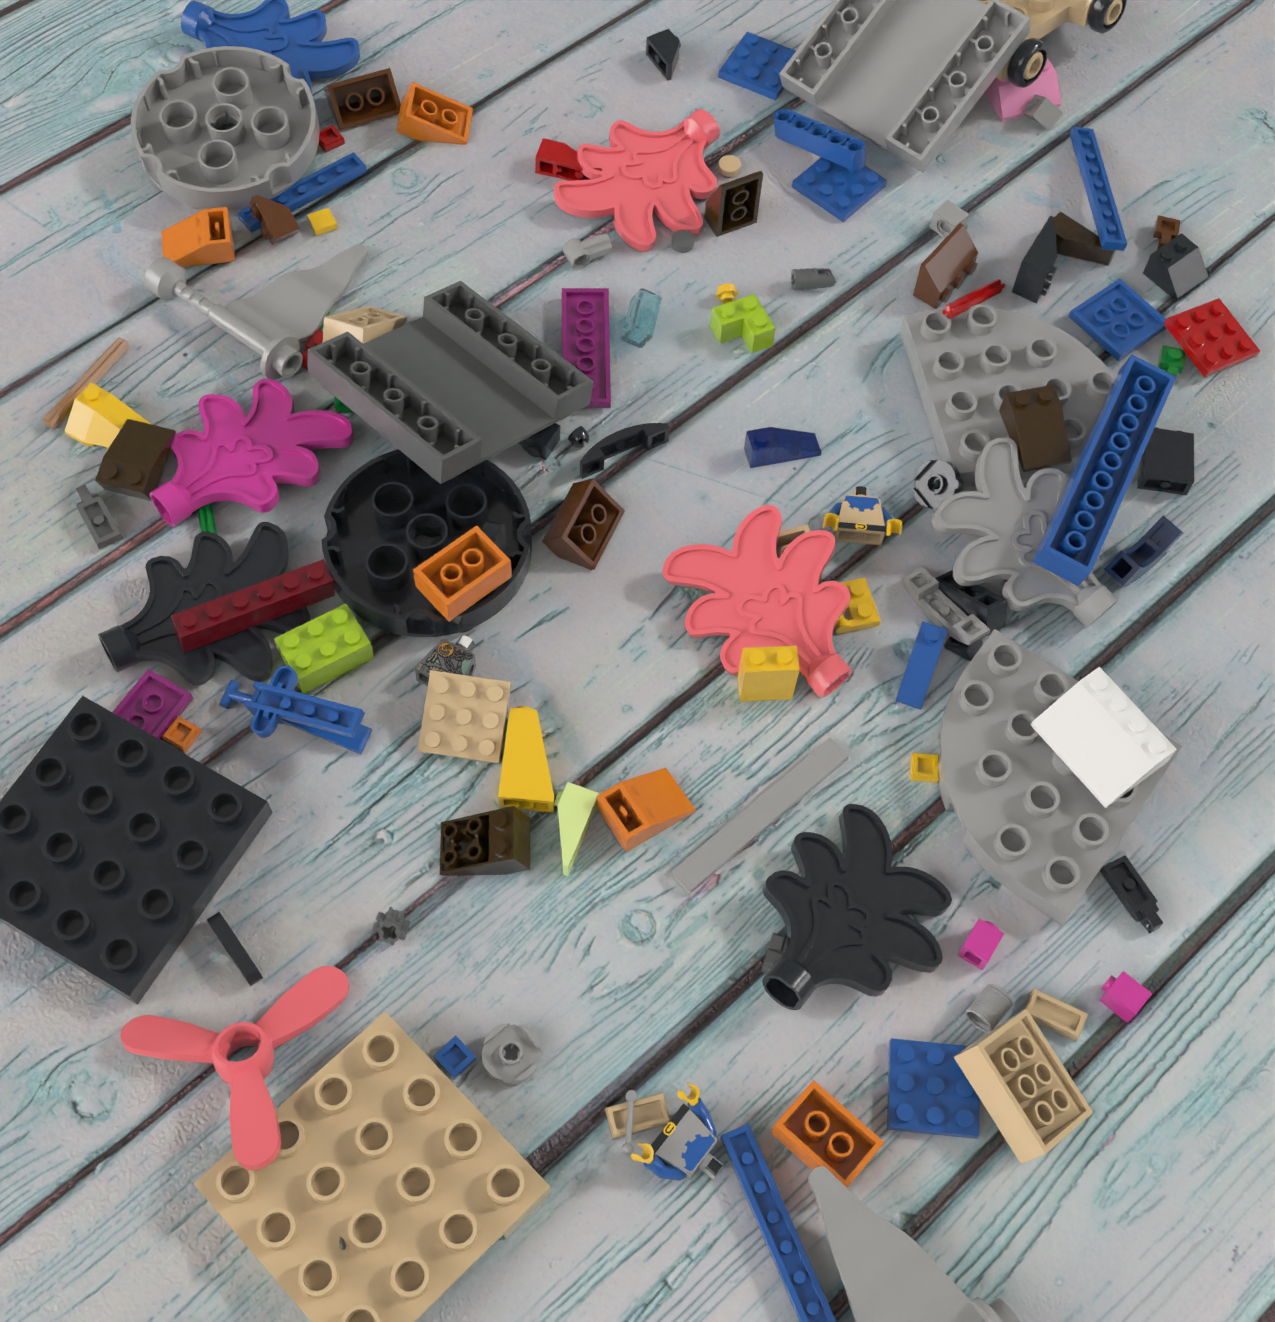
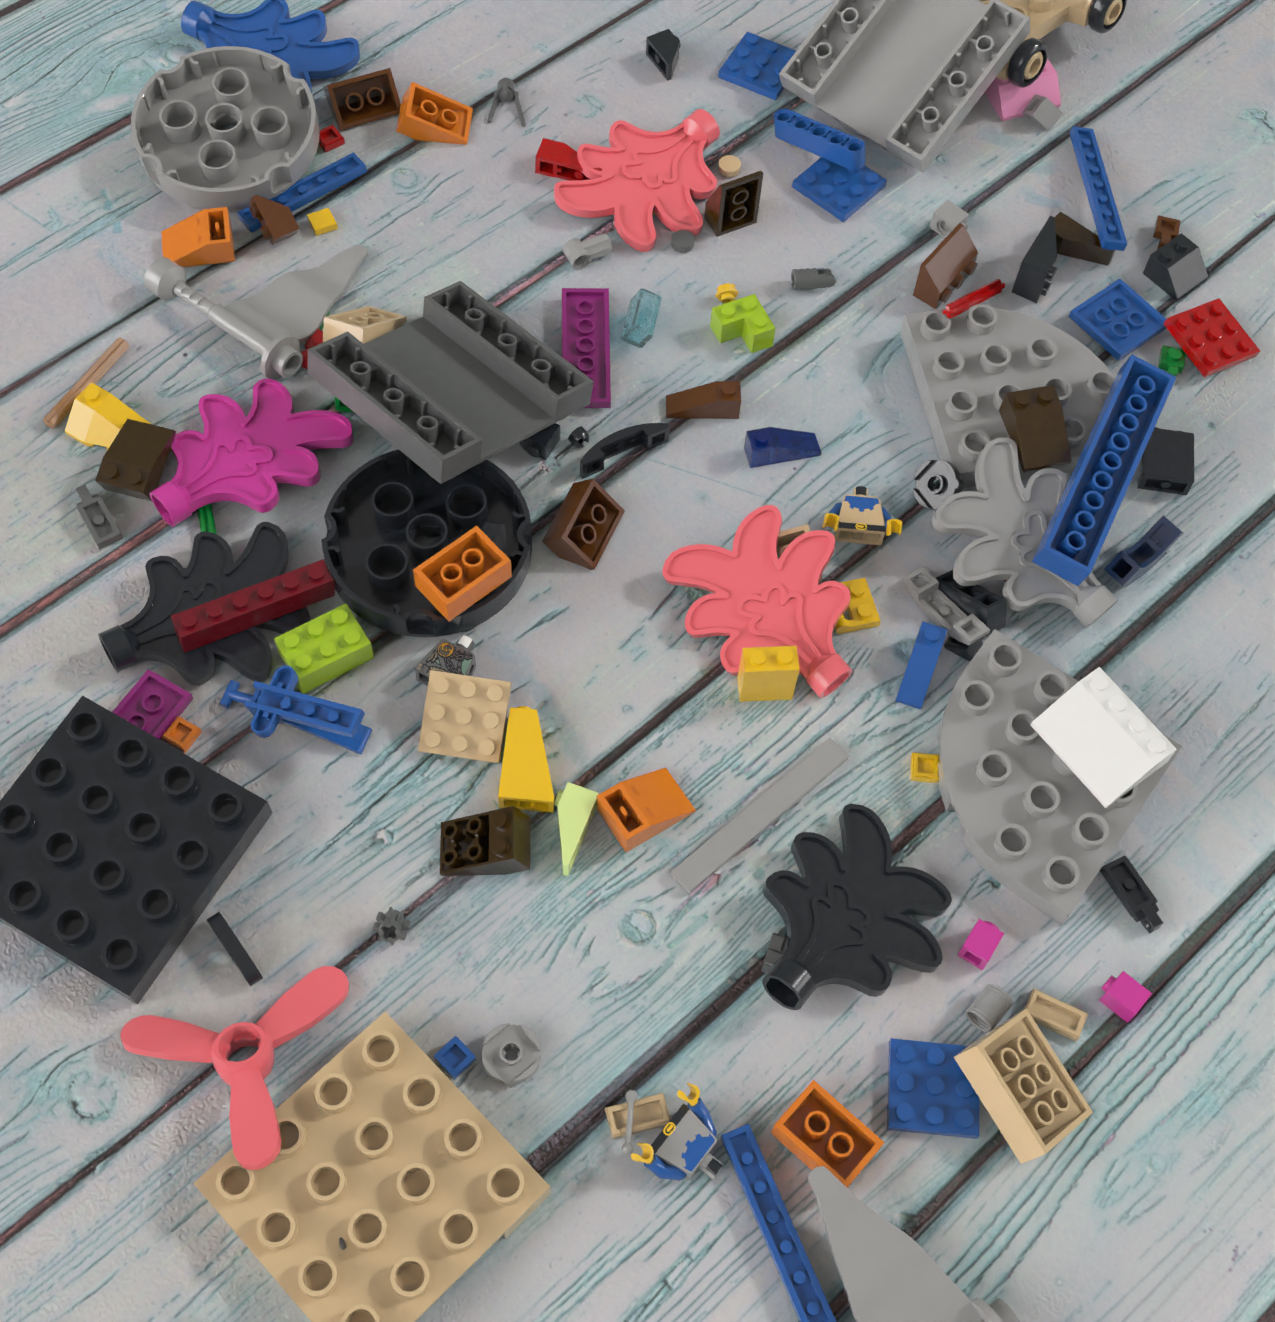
none -> dark grey plant [487,77,526,127]
none -> reddish brown slope [666,381,741,419]

